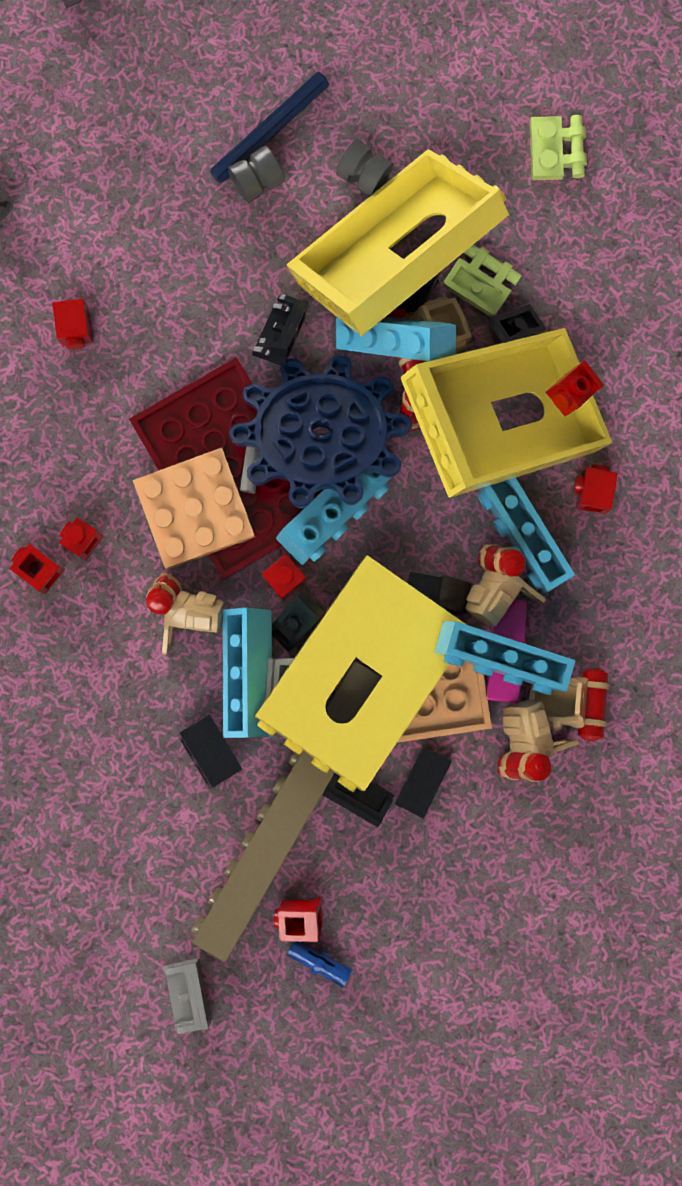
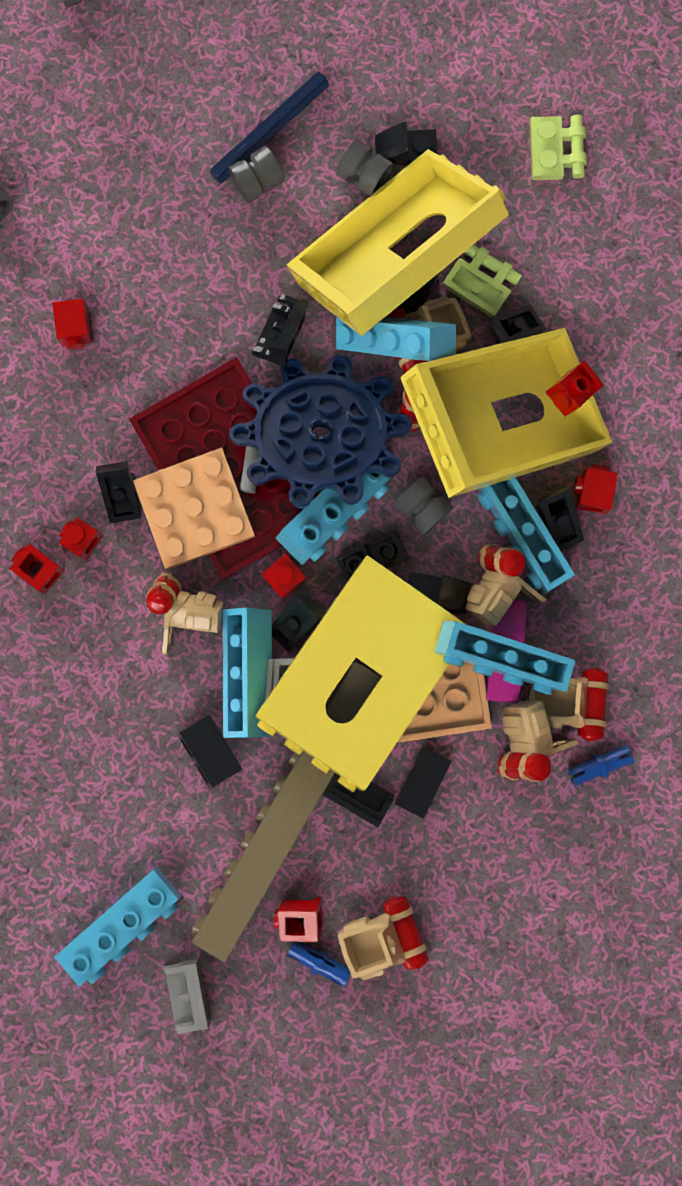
none -> medium azure brick [54,867,182,987]
none -> black slope [96,461,141,524]
none -> black slope [336,531,410,582]
none -> tan piece [337,896,429,980]
none -> black slope [375,122,437,165]
none -> dark grey wheel [394,476,453,536]
none -> black slope [535,487,584,551]
none -> blue pin [567,745,634,787]

